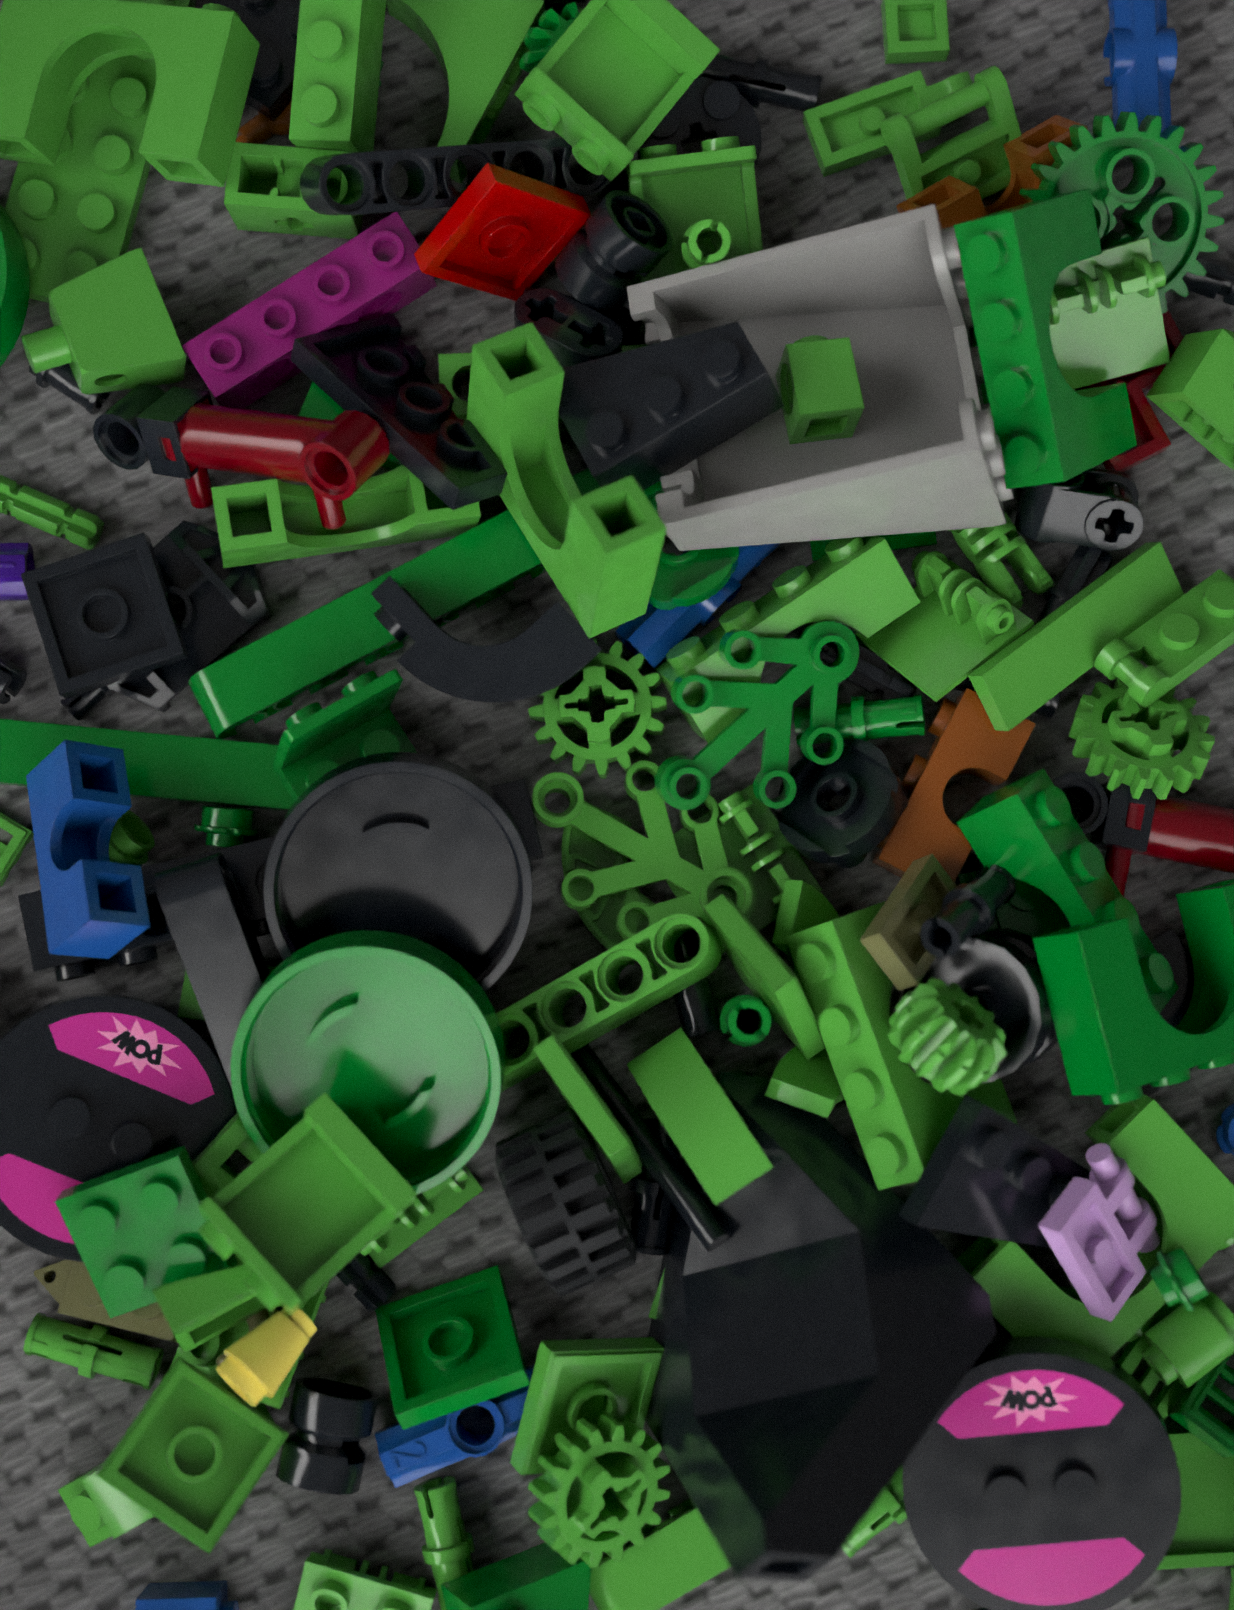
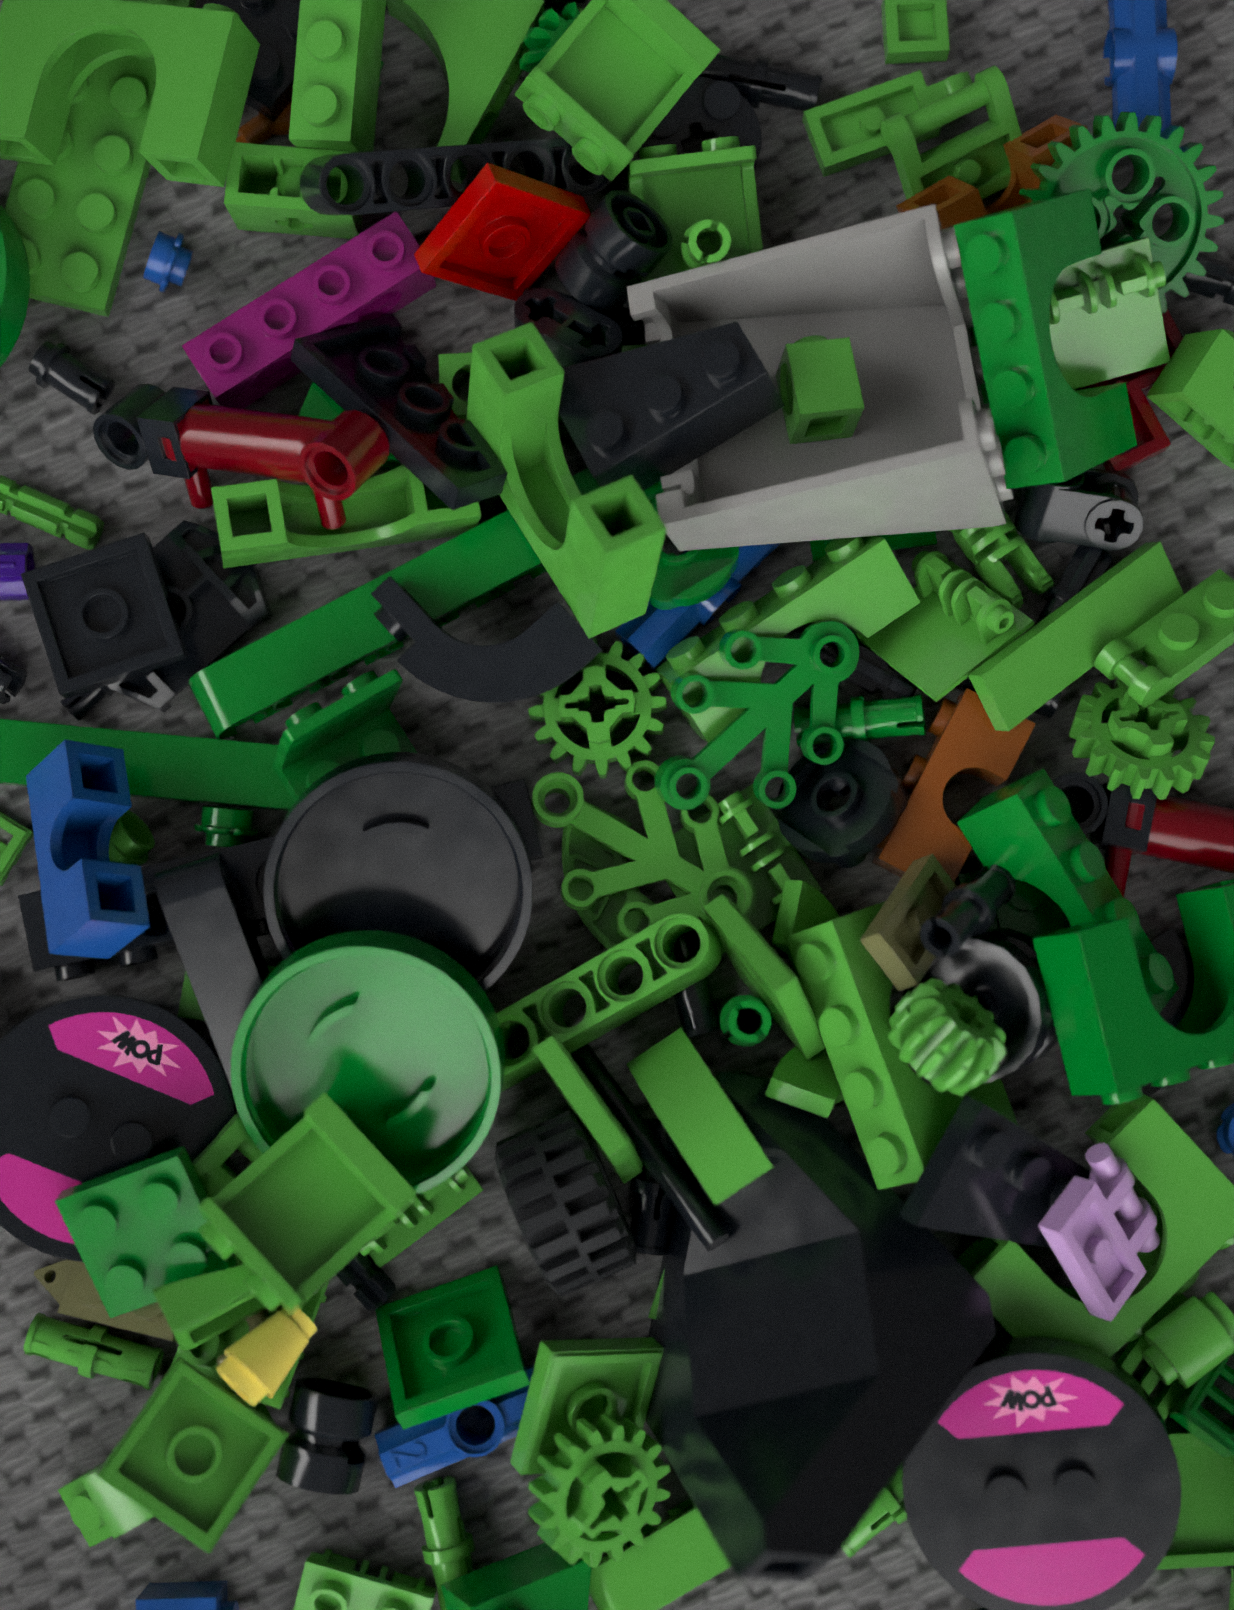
bright green torso [21,248,186,395] -> none
green plate [1149,1246,1210,1312] -> none
none -> blue plate [143,231,193,292]

